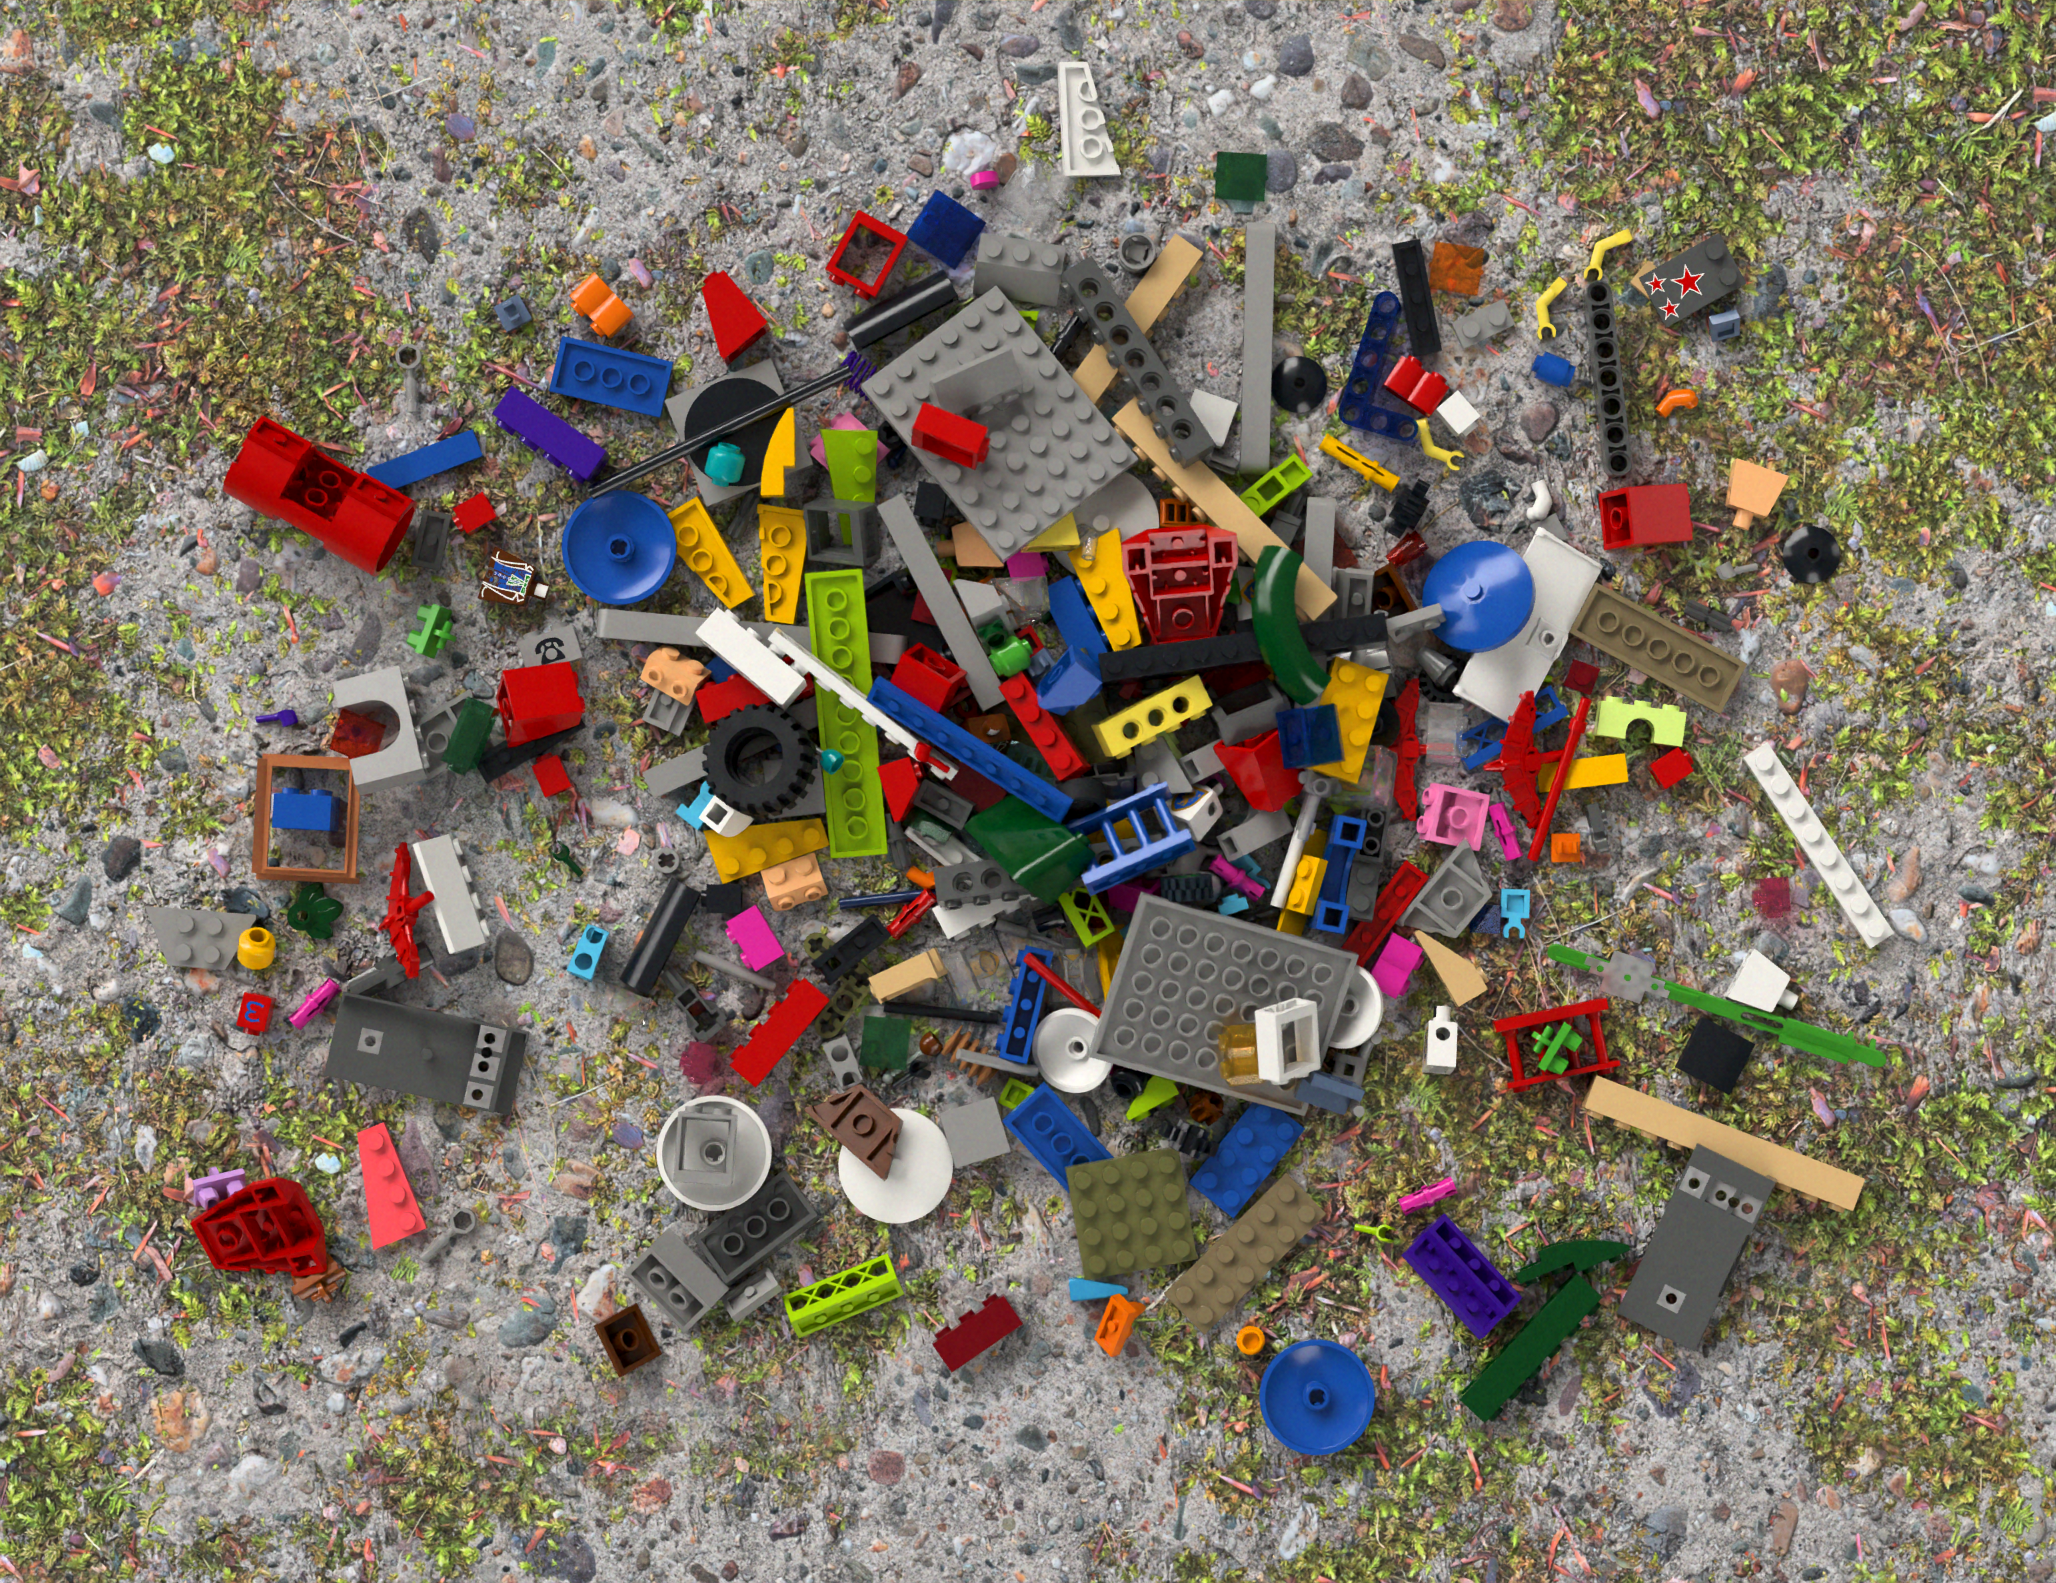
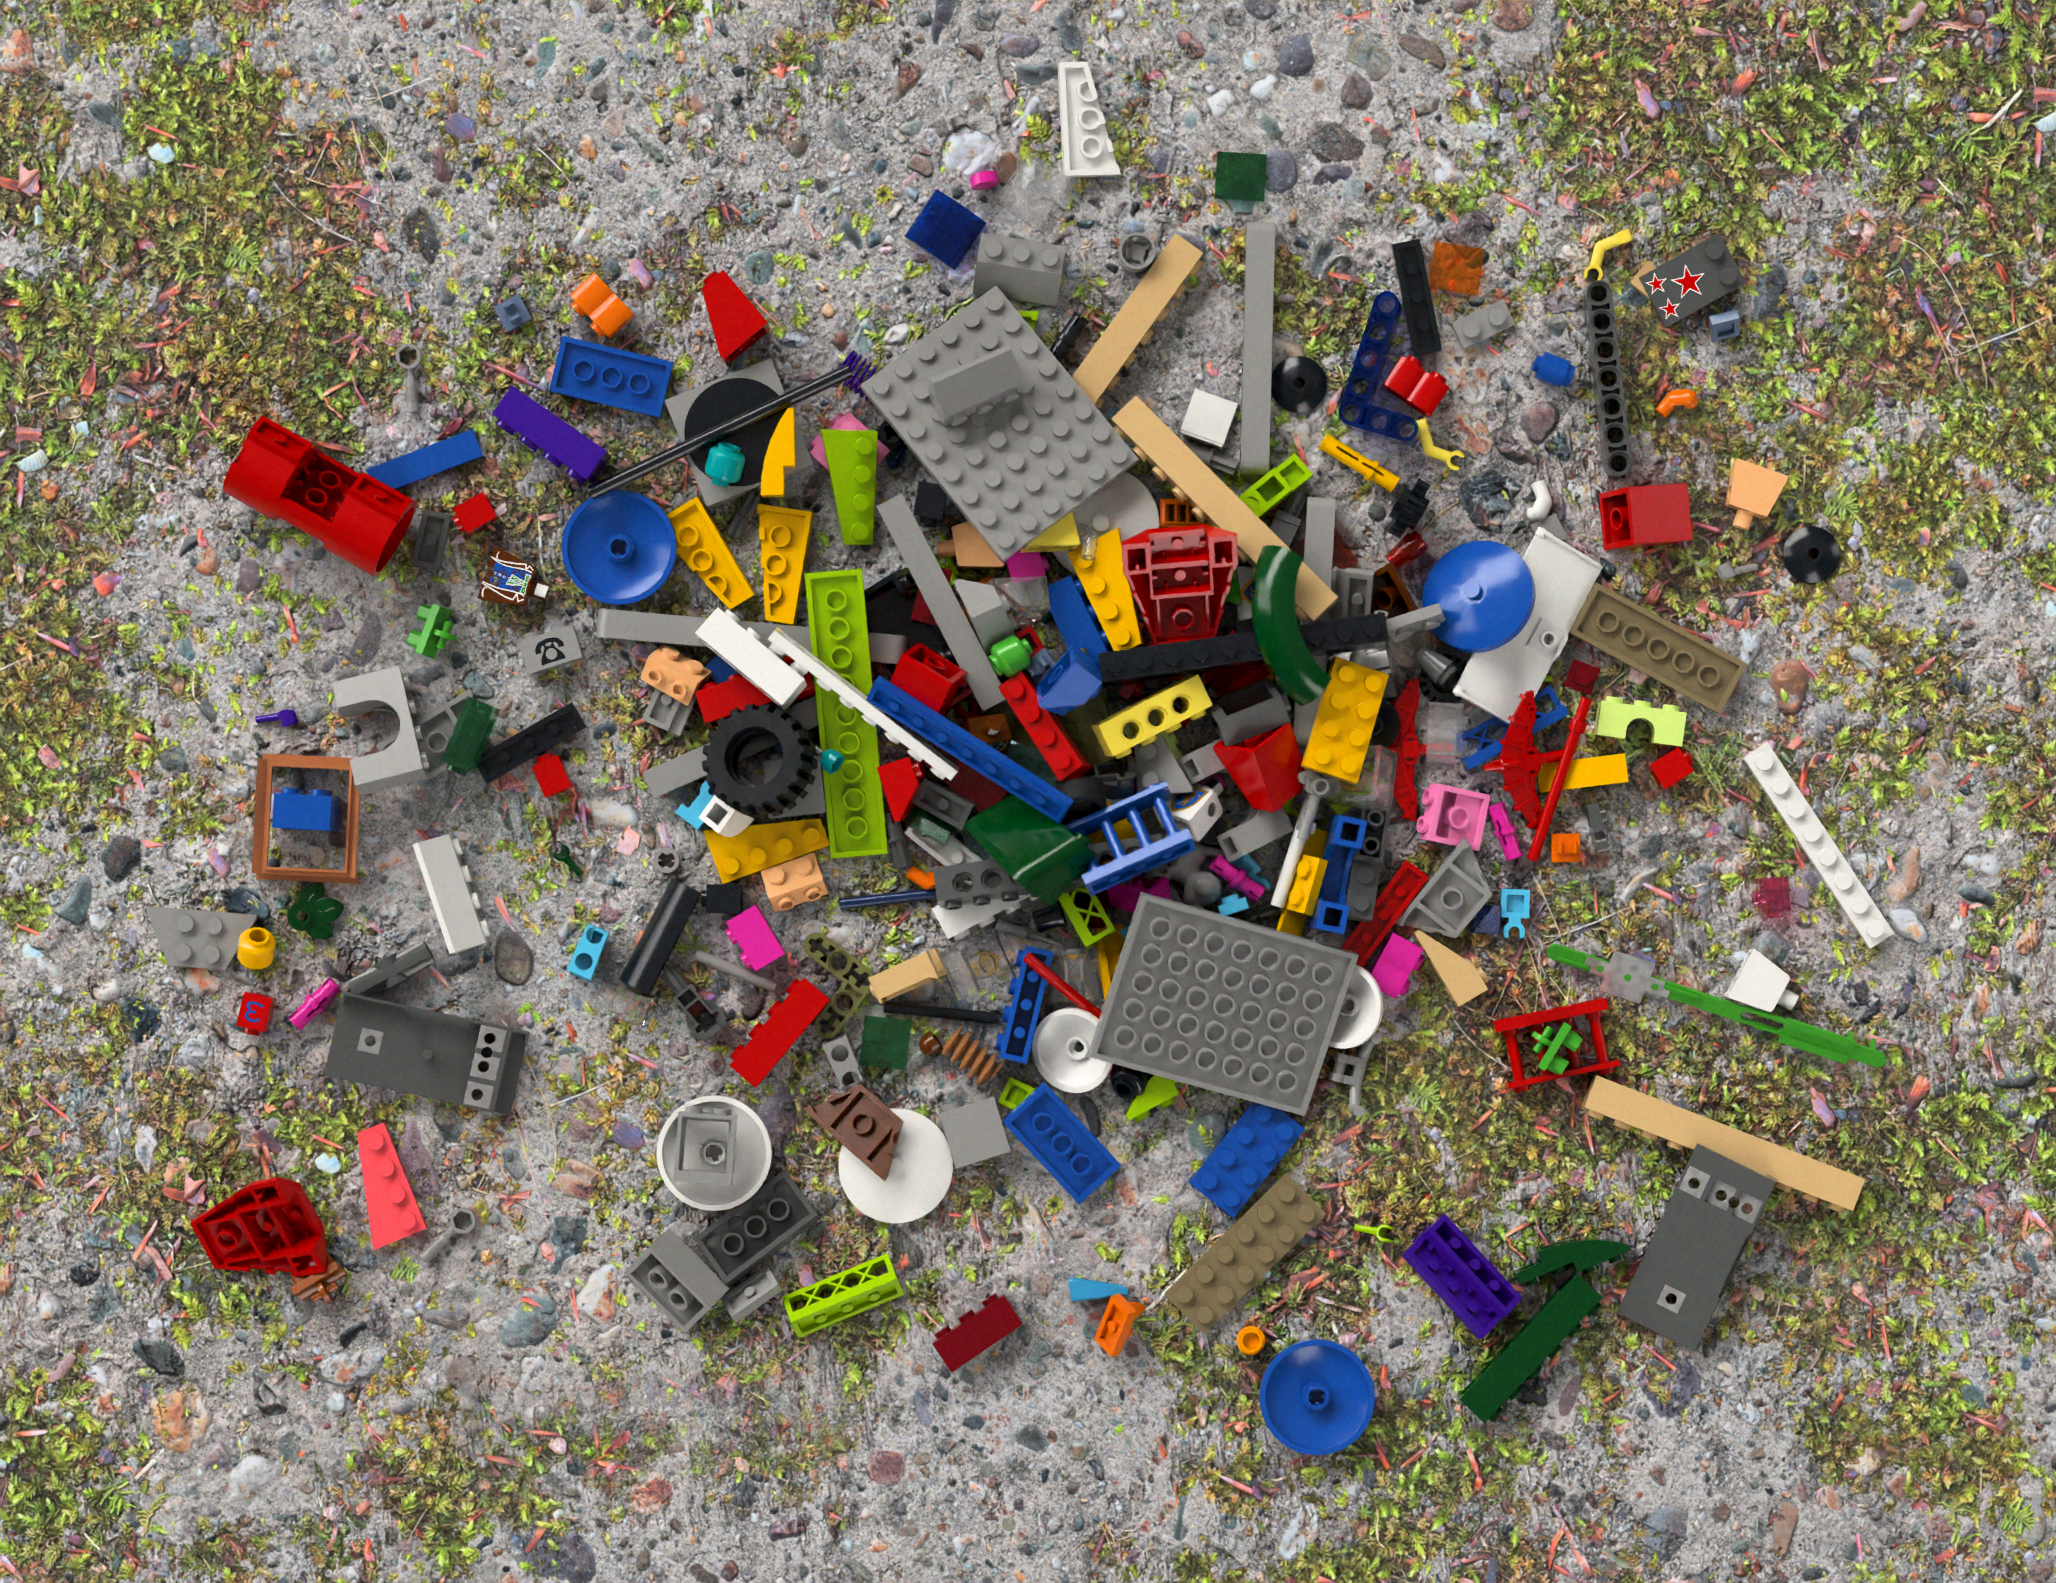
lavender hips [192,1167,246,1211] -> none
clear red piece [329,708,387,759] -> none
red bar [378,842,434,979] -> none
red slope [496,661,585,748] -> none
reddish brown slope [594,1303,662,1378] -> none
clear pink brick [679,1040,720,1085] -> none
dark grey window [803,497,881,566] -> none
black plate [811,913,891,986] -> none
red window [825,209,909,301] -> none
black brick [842,269,958,352] -> none
red pin [886,888,937,940] -> none
black hand [892,1060,931,1090] -> none
red window [911,402,991,470] -> none
red hand [914,742,950,774] -> none
light grey bar [956,1048,1038,1077] -> none
dark green plate [977,620,1009,649] -> none
dark grey brick [1060,256,1215,469] -> none
olive plate [1065,1147,1197,1280] -> none
black gear [1158,1119,1220,1159] -> none
black wheel [1160,873,1214,902] -> none
reddish brown gear [1189,1088,1224,1126] -> none
clear yellow brick [1218,1023,1264,1087] -> none
white window [1255,998,1321,1085] -> none
clear blue slope [1276,703,1346,770] -> none
sand blue panel [1294,1070,1365,1115] -> none
dark pink pin [1398,1176,1458,1216] -> none
white torso [1422,1006,1458,1075] -> none
white brick [1434,390,1480,437] -> none
light yellow arm [1536,276,1567,341] -> none
black slope [1675,1016,1755,1095] -> none
dark grey piece [1683,600,1732,632] -> none

